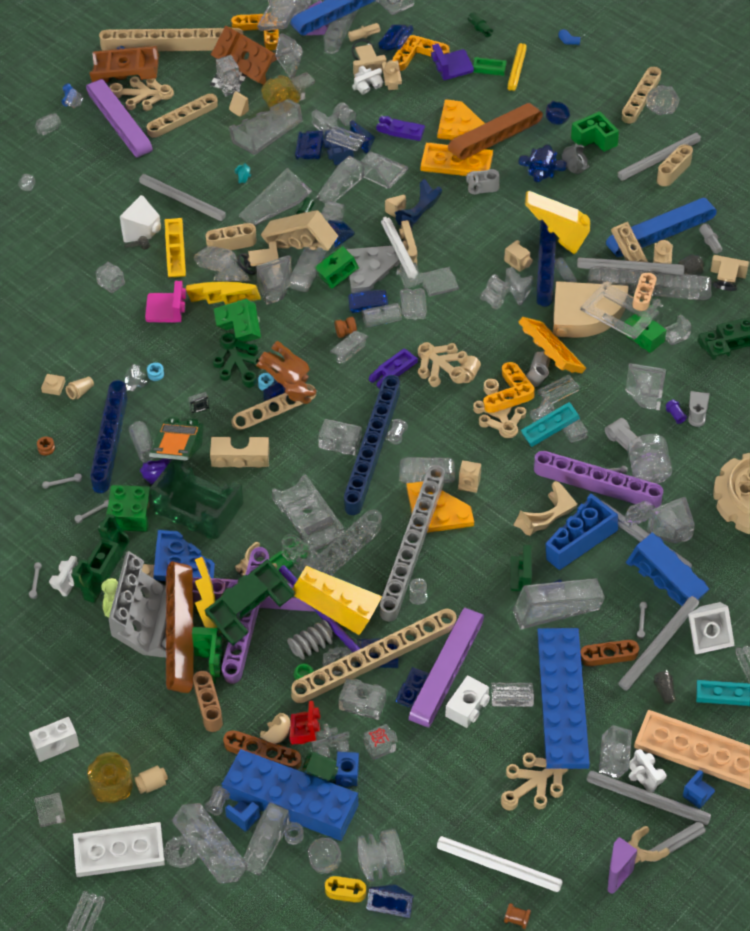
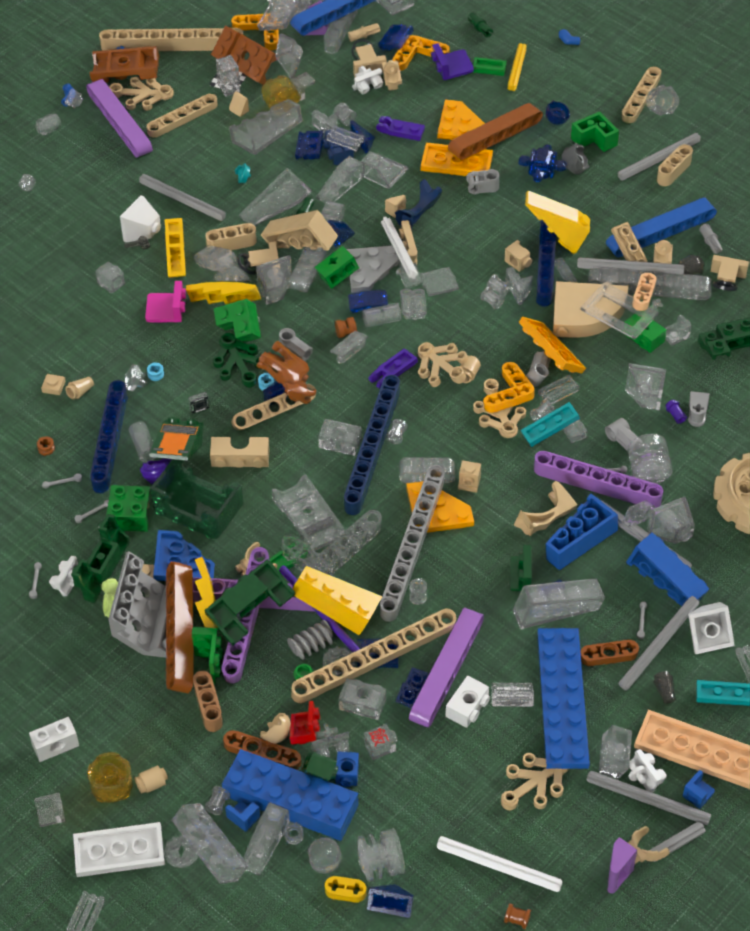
none -> light grey piece [279,328,313,361]

